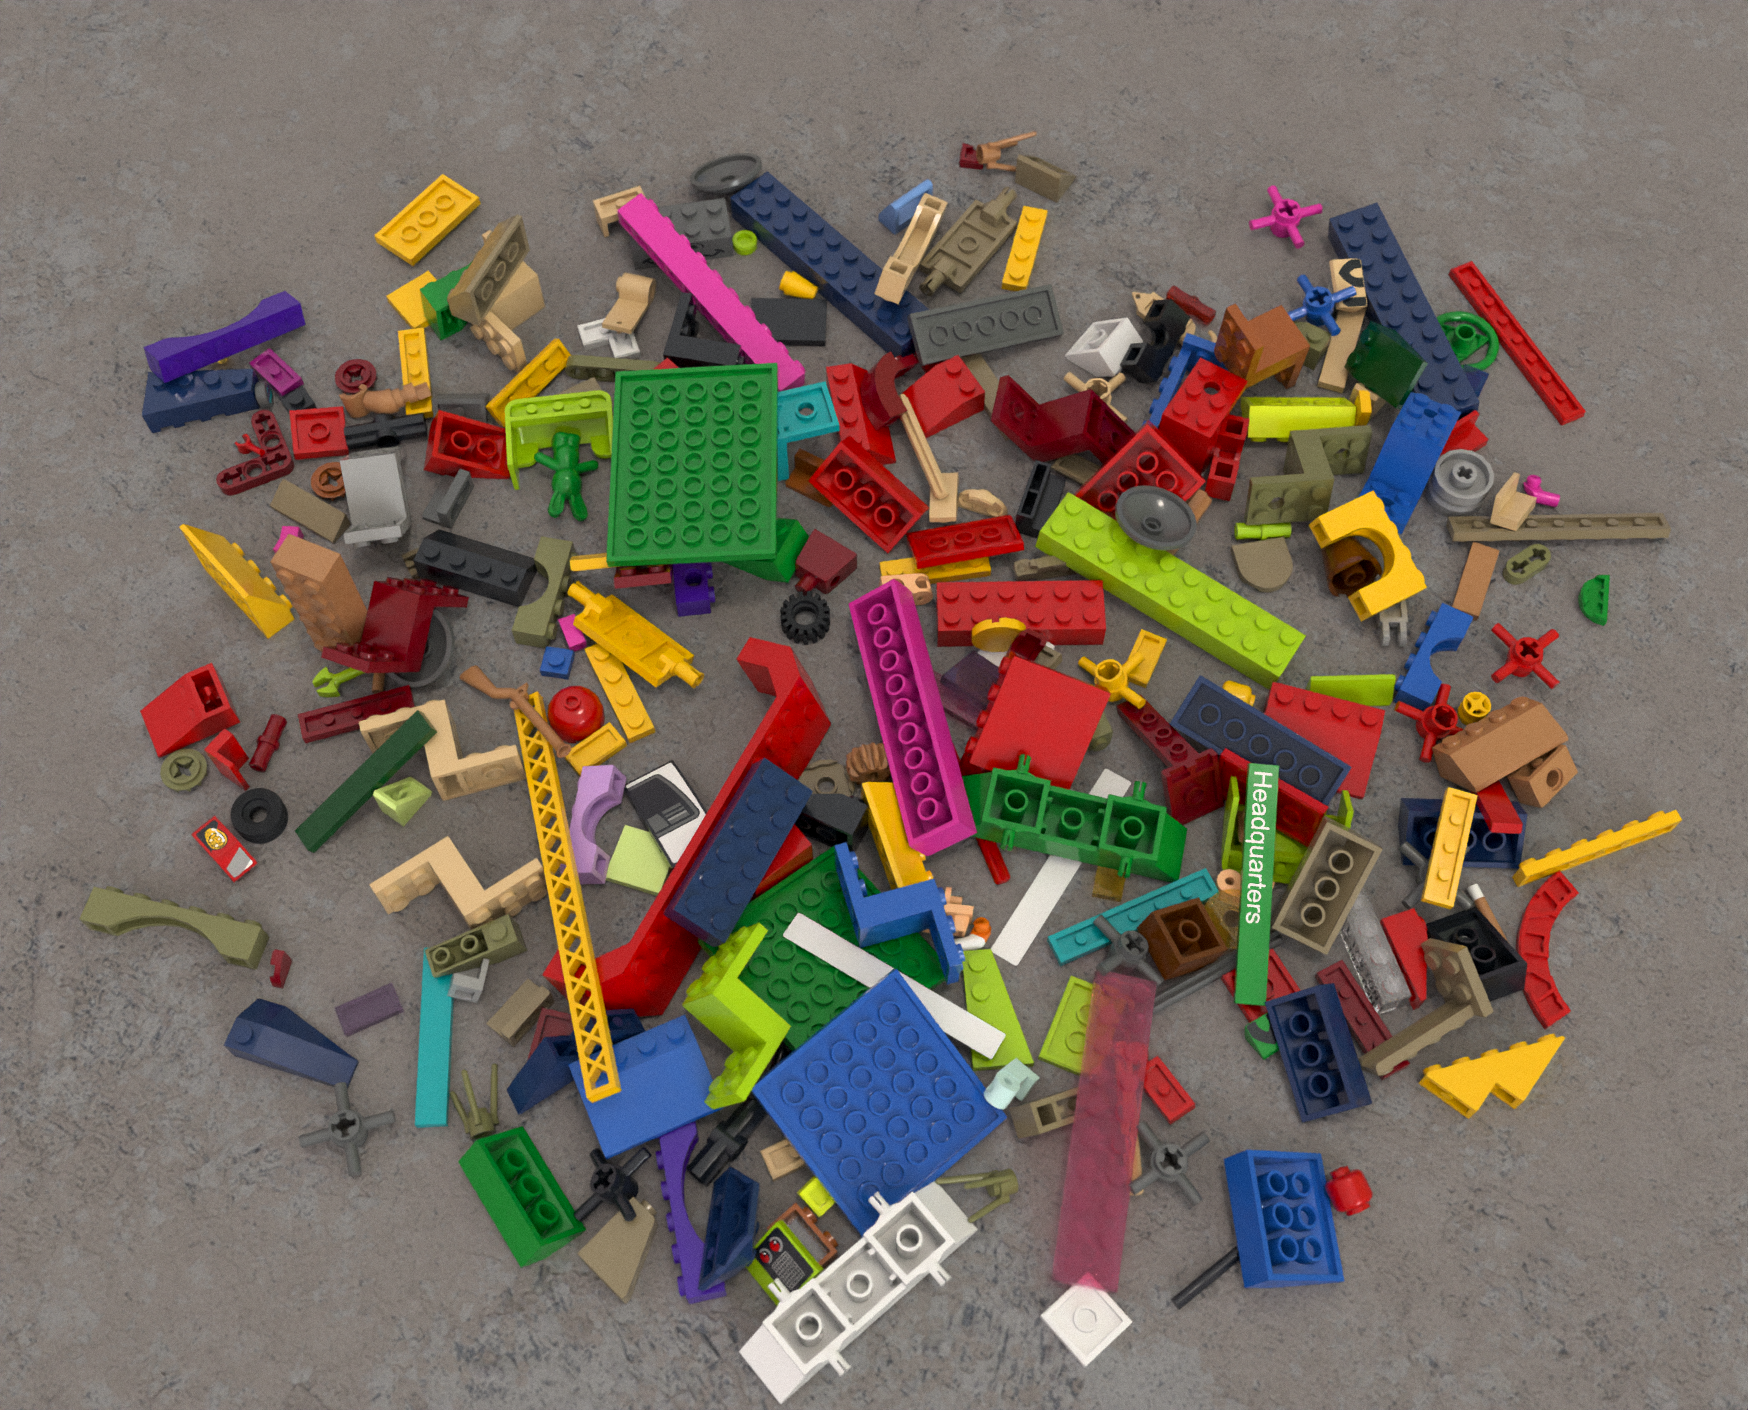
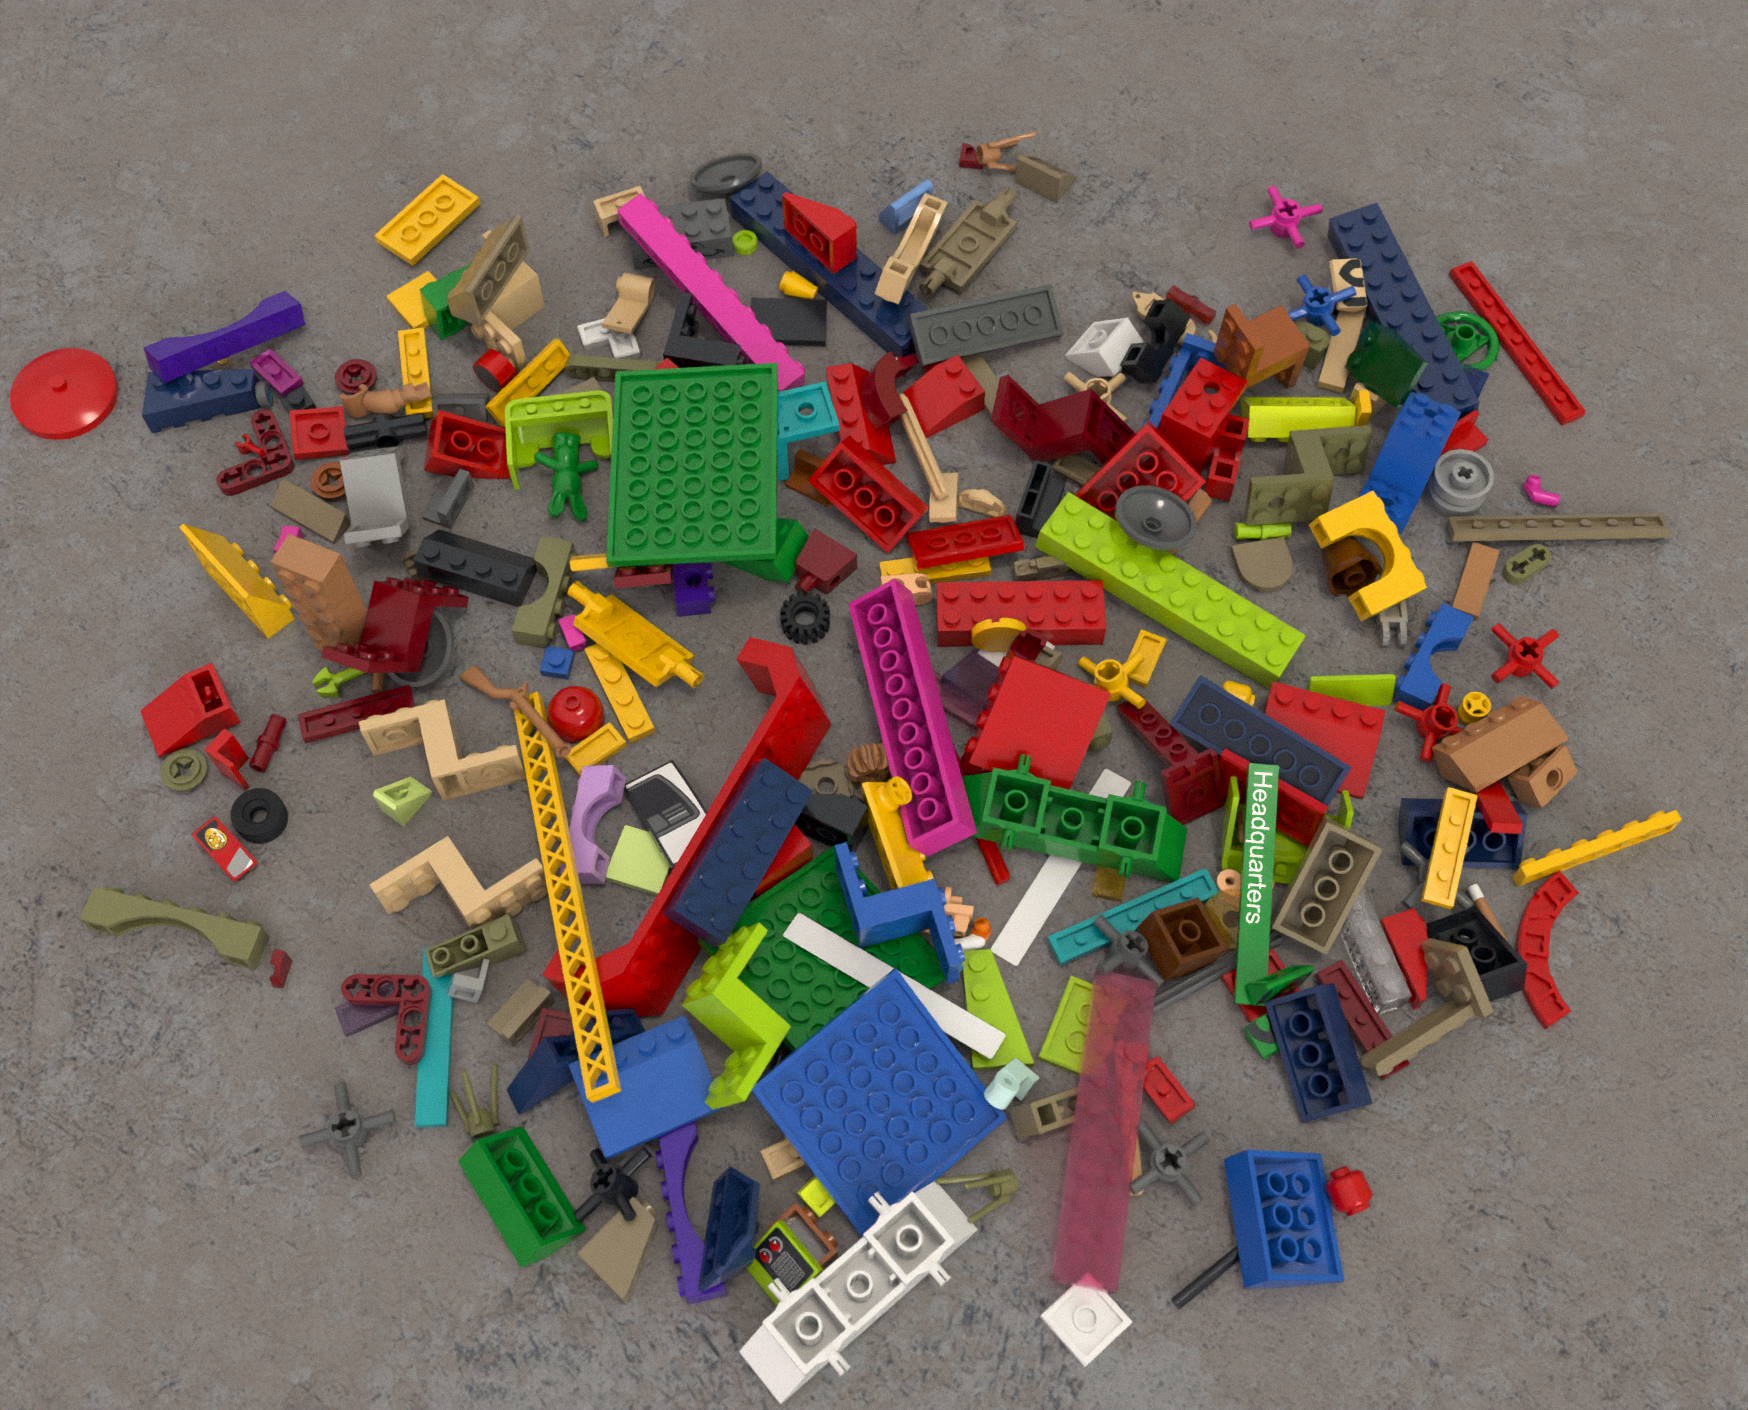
dark blue wedge [224,998,359,1089] -> none
dark green tile [295,710,437,853] -> none
black piece [686,1096,768,1187] -> none
yellow plate [1001,206,1048,292] -> none
yellow slope [1418,1034,1565,1119] -> none
tan panel [1490,472,1537,531] -> none
green plate [1578,575,1610,626] -> none
none -> red dish [10,348,119,440]
none -> dark red beam [341,974,432,1065]
none -> red piece [473,349,517,393]
none -> red slope [782,192,857,274]
none -> yellow wheel [874,776,912,813]
none -> green slope [1247,965,1314,1006]

